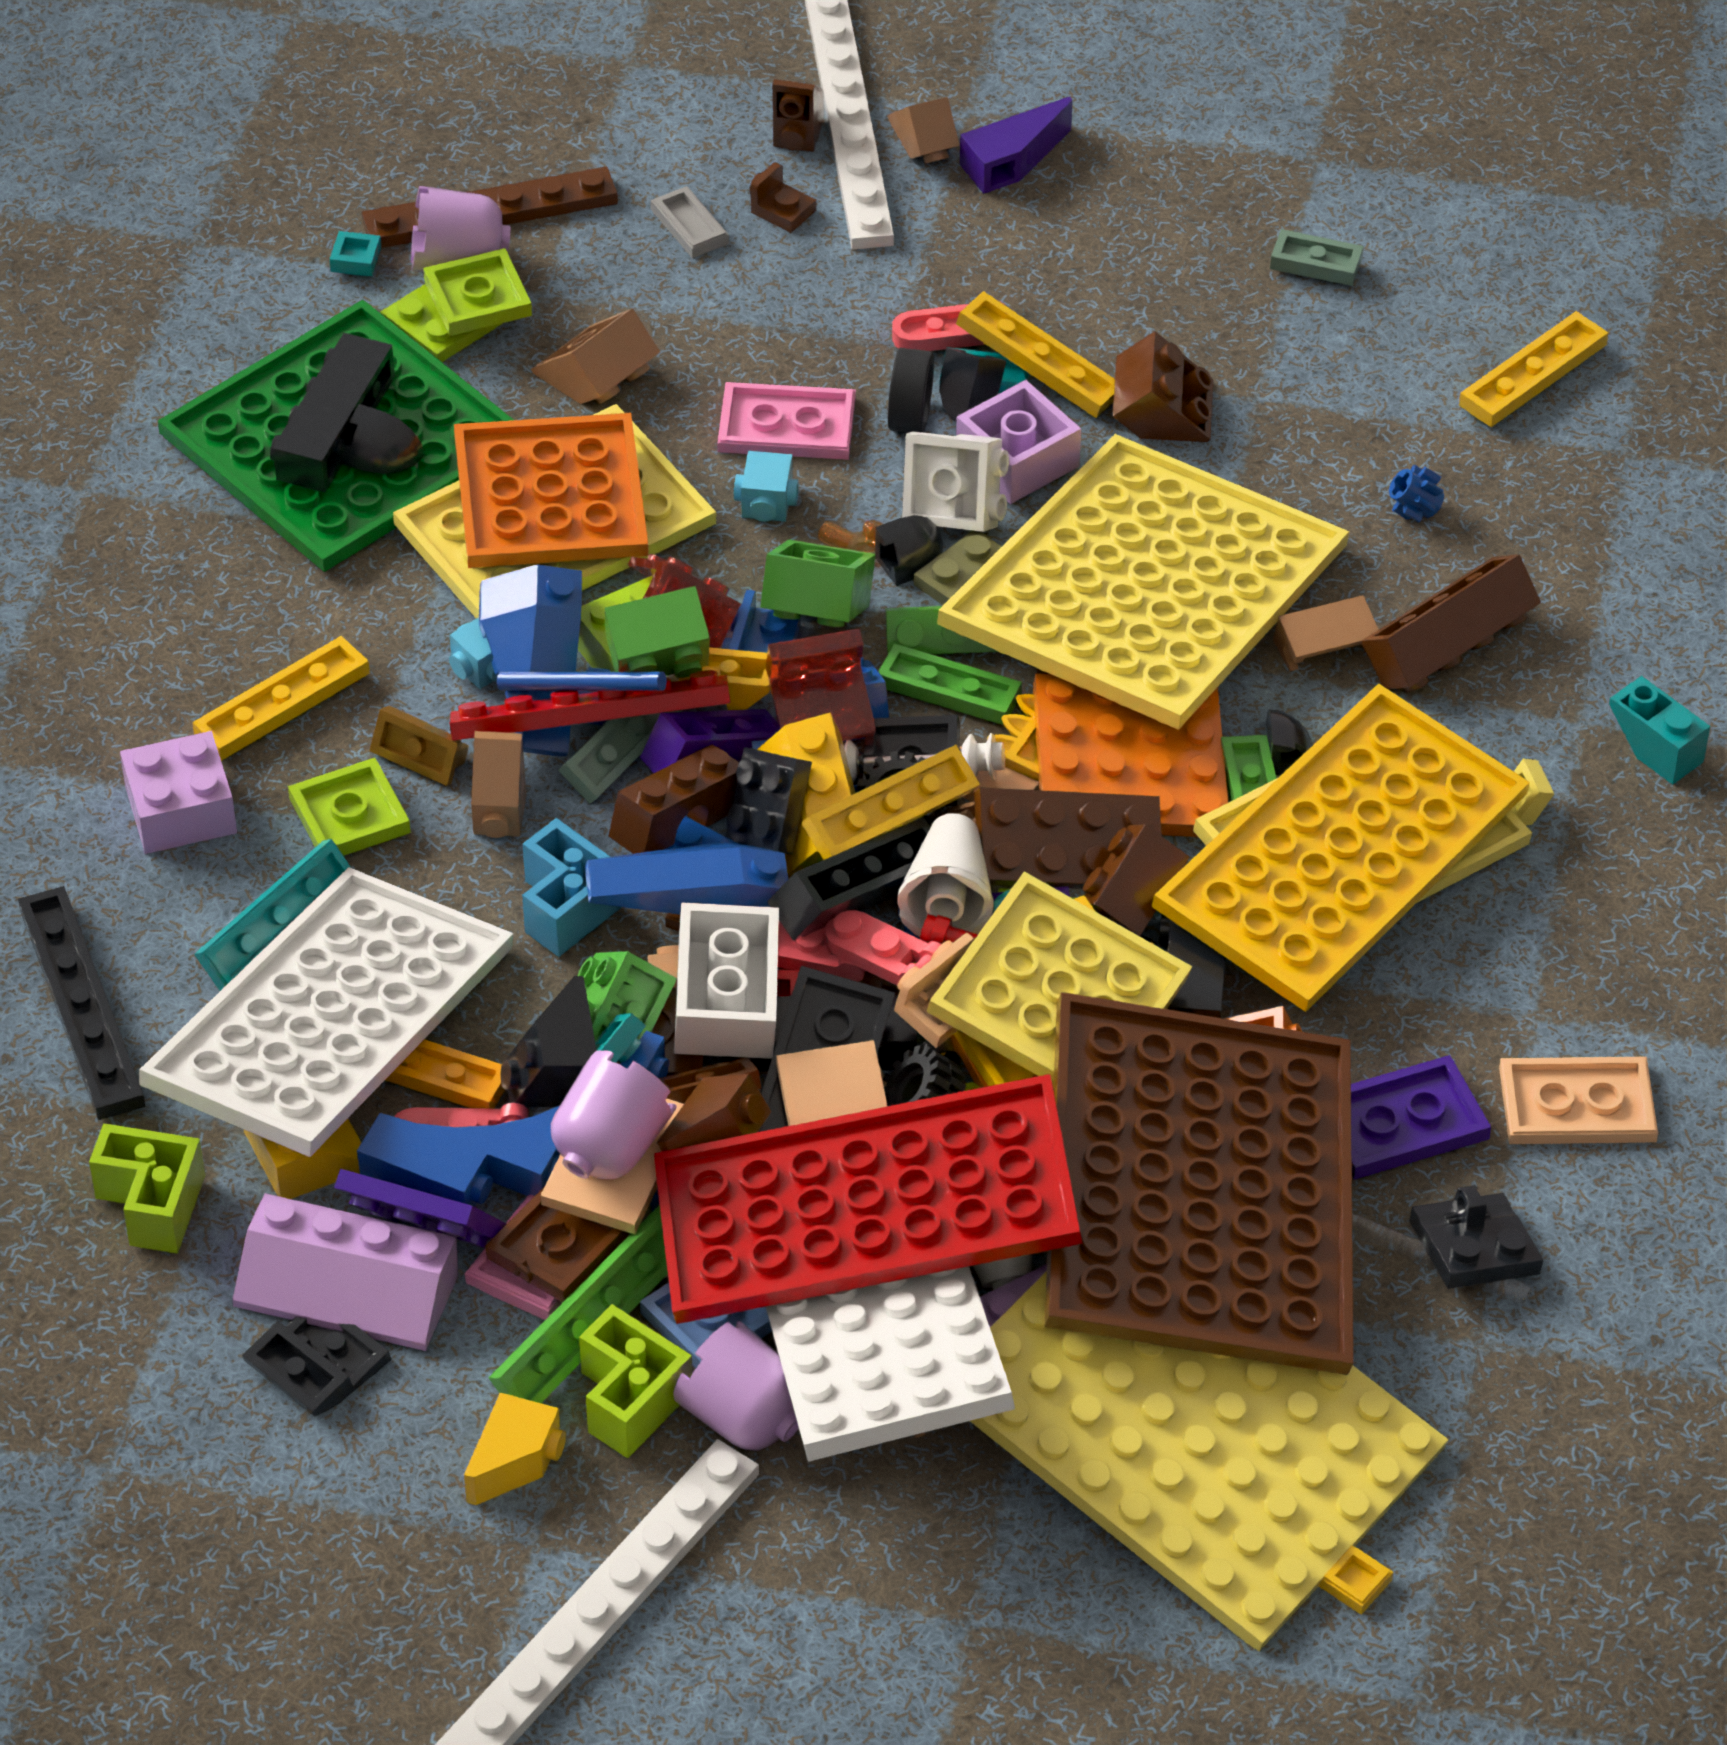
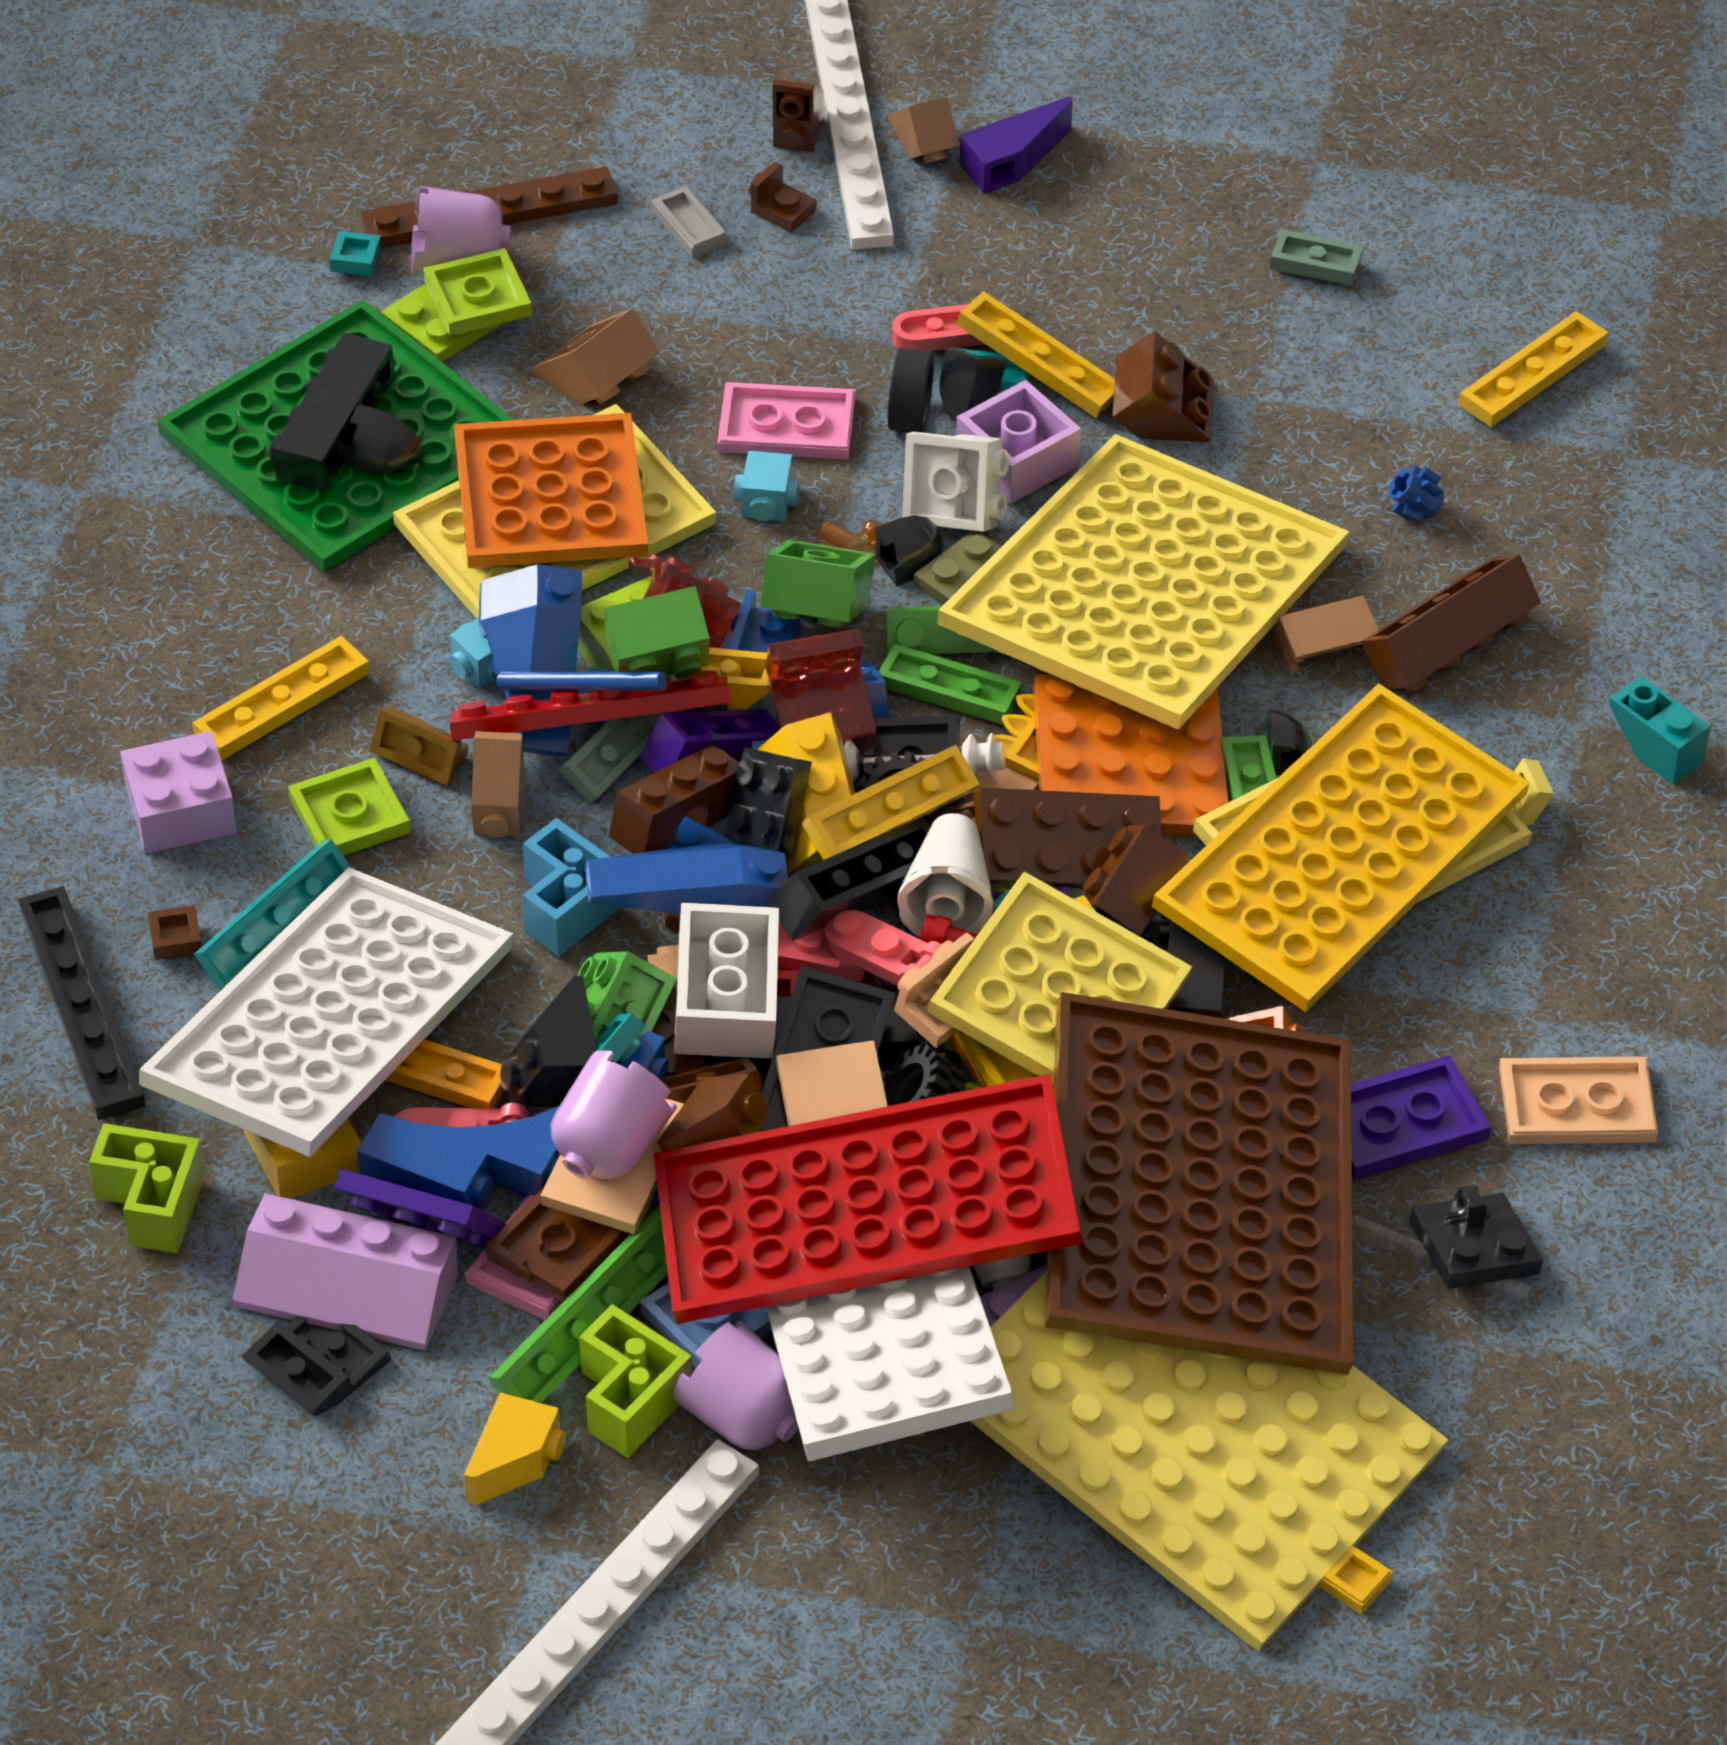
none -> reddish brown plate [148,905,202,960]

